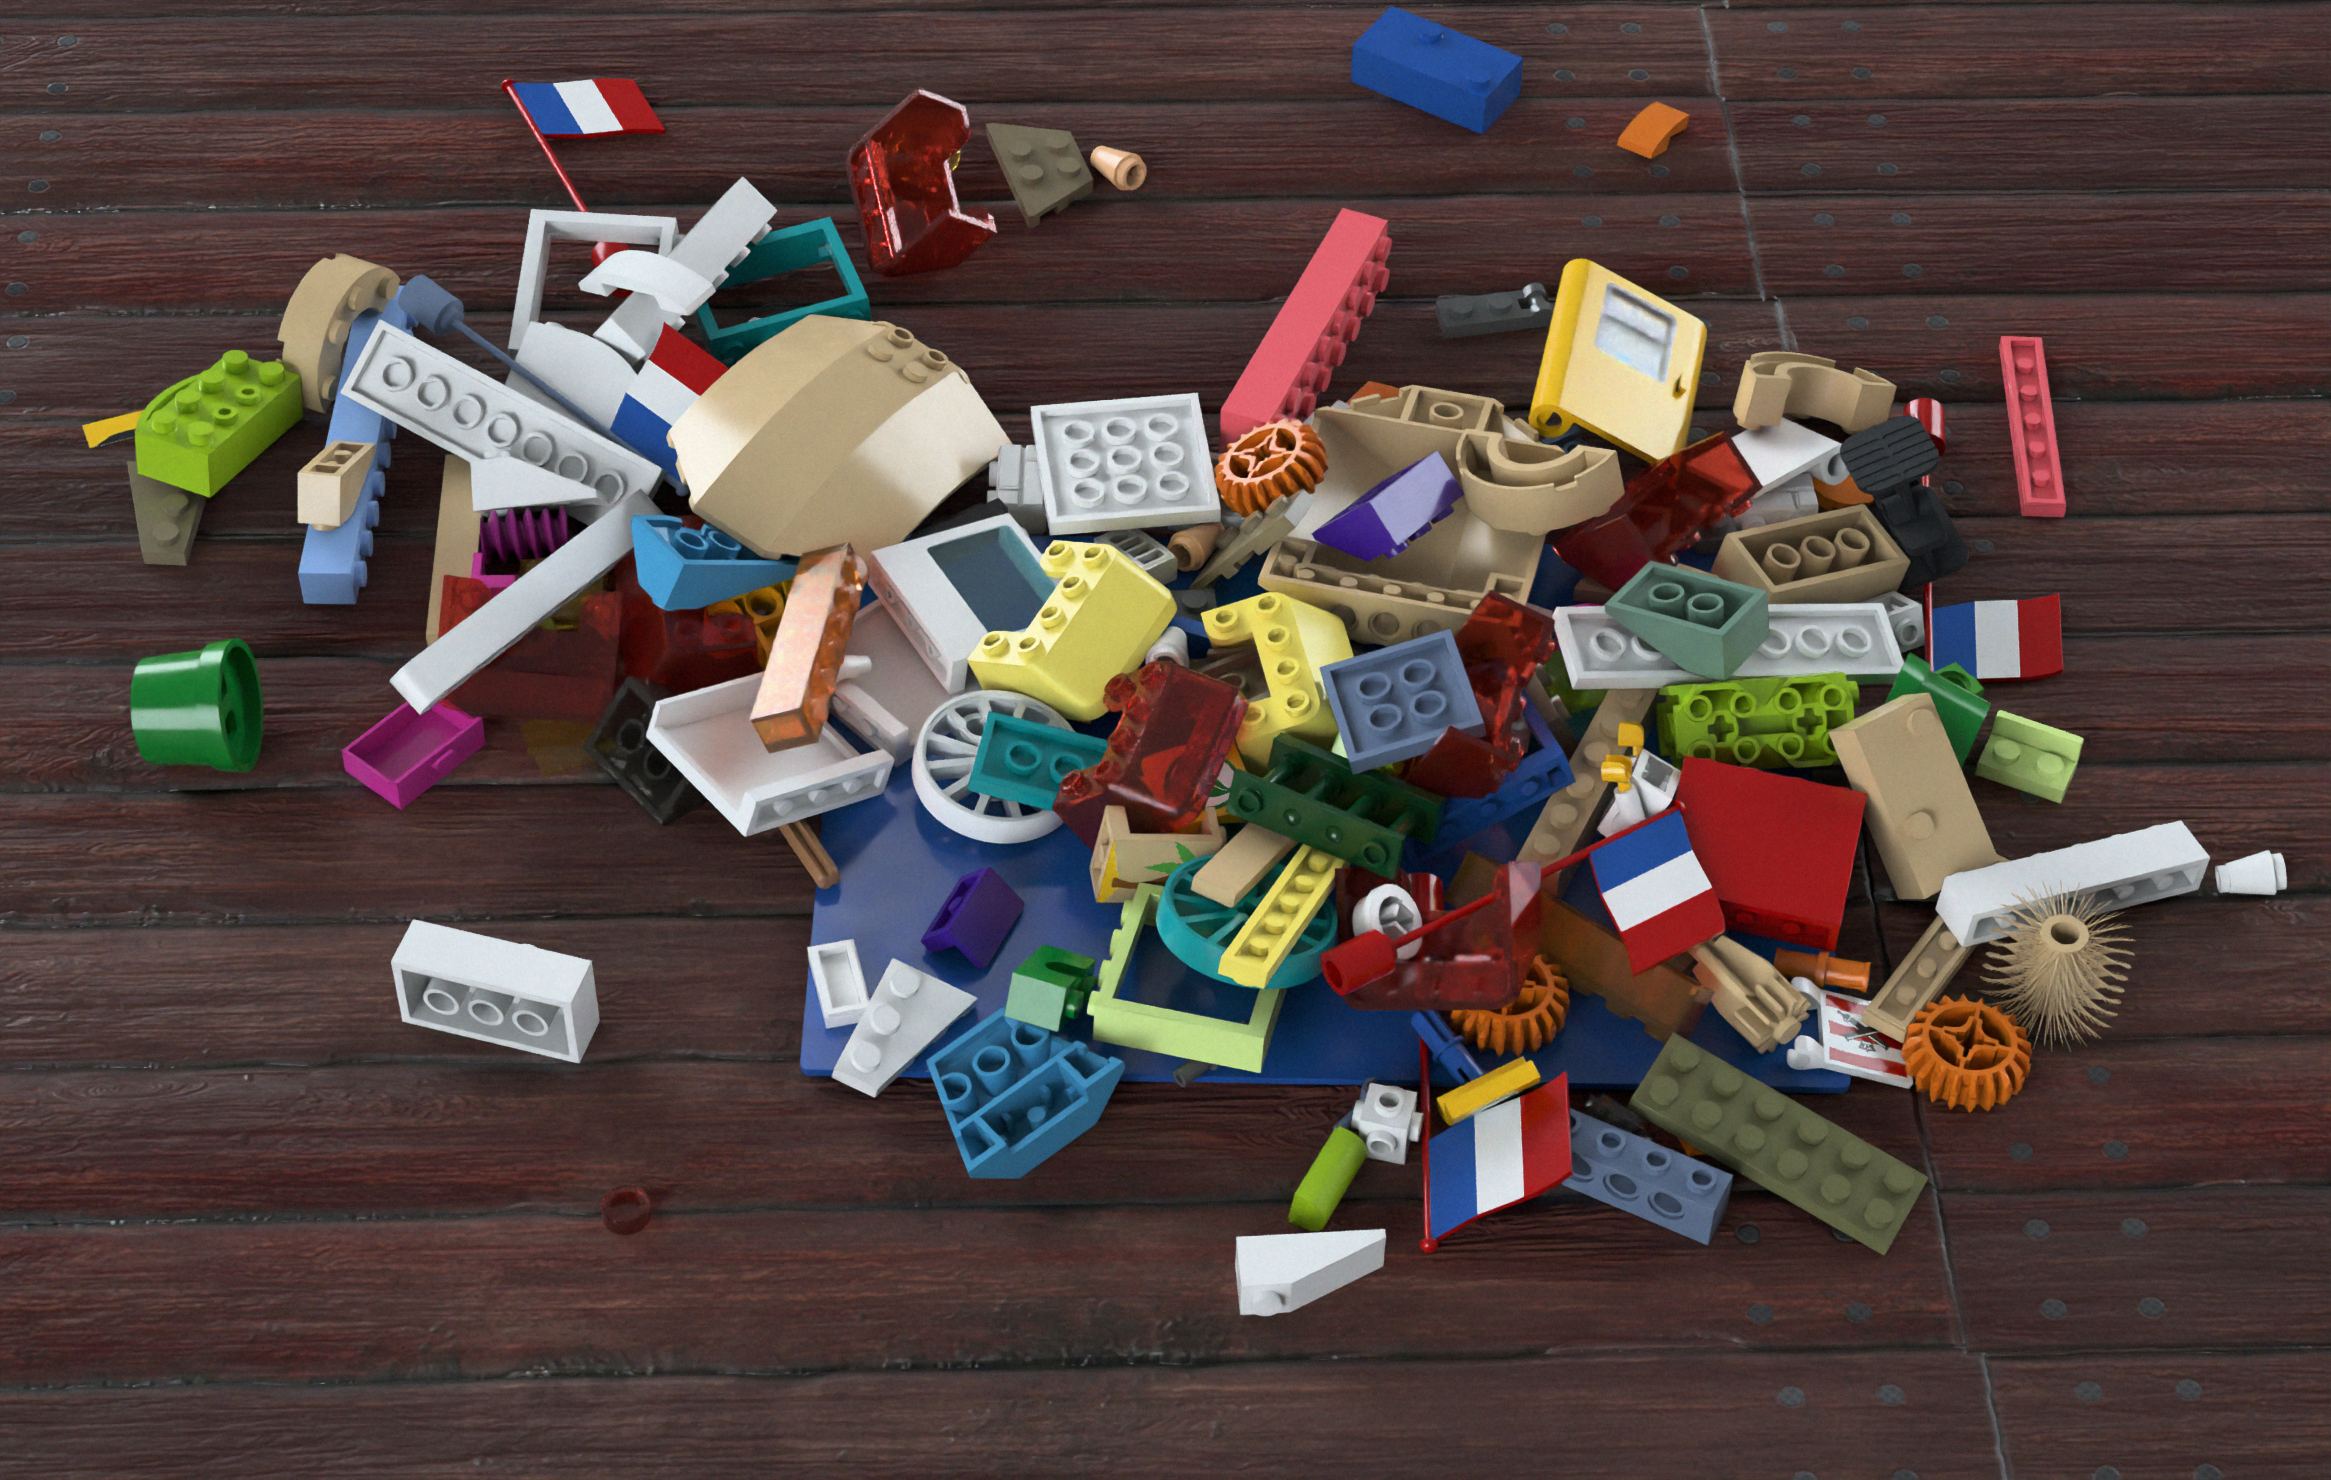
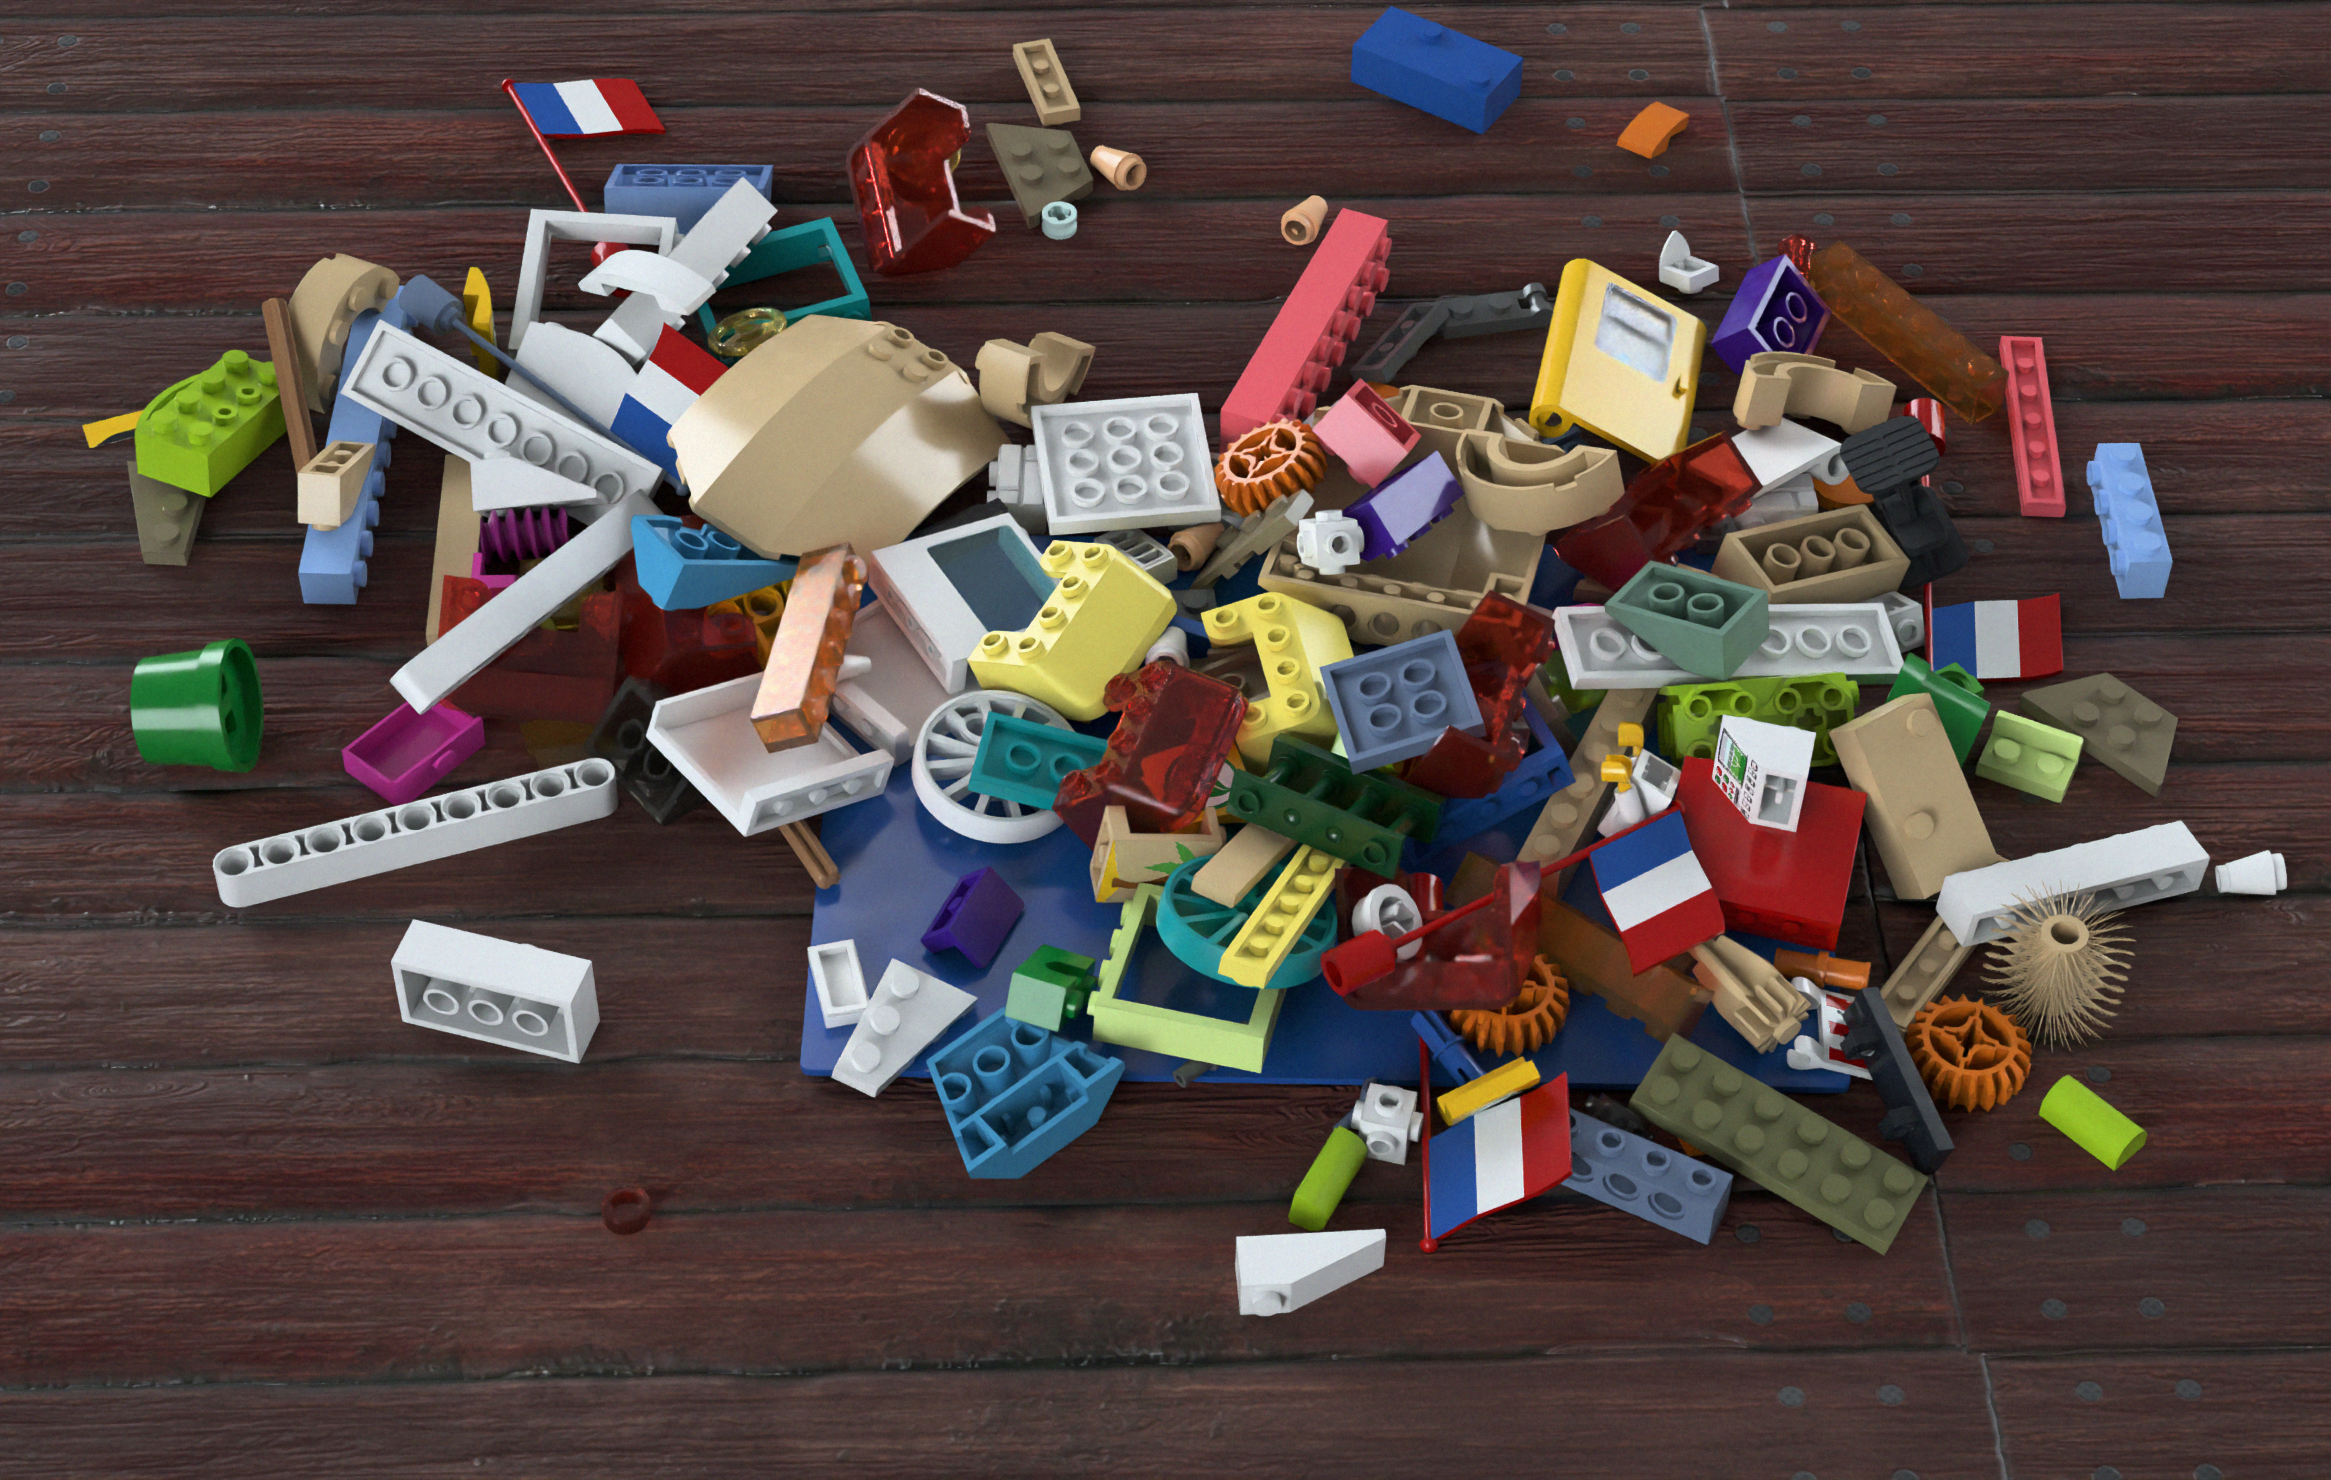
none -> white beam [213,758,619,908]
none -> medium nougat axle [262,298,318,481]
none -> yellow slope [463,267,500,381]
none -> medium blue slope [604,164,773,236]
none -> clear yellow piece [707,307,787,360]
none -> tan brick [975,331,1096,429]
none -> tan plate [1013,38,1080,126]
none -> light aqua bush [1042,202,1077,240]
none -> light nougat cone [1281,195,1328,245]
none -> white brick [1297,510,1364,575]
none -> coral brick [1312,378,1422,489]
none -> dark grey plate [1349,301,1450,384]
none -> white plate [1659,231,1719,294]
none -> dark purple slope [1711,254,1832,375]
none -> white slope [1712,715,1816,832]
none -> clear red cone [1777,234,1817,281]
none -> clear orange brick [1807,240,2010,425]
none -> black hinge [1840,987,1955,1175]
none -> dark tan wing [2018,672,2178,798]
none -> lime brick [2039,1075,2147,1171]
none -> light blue brick [2086,443,2173,599]

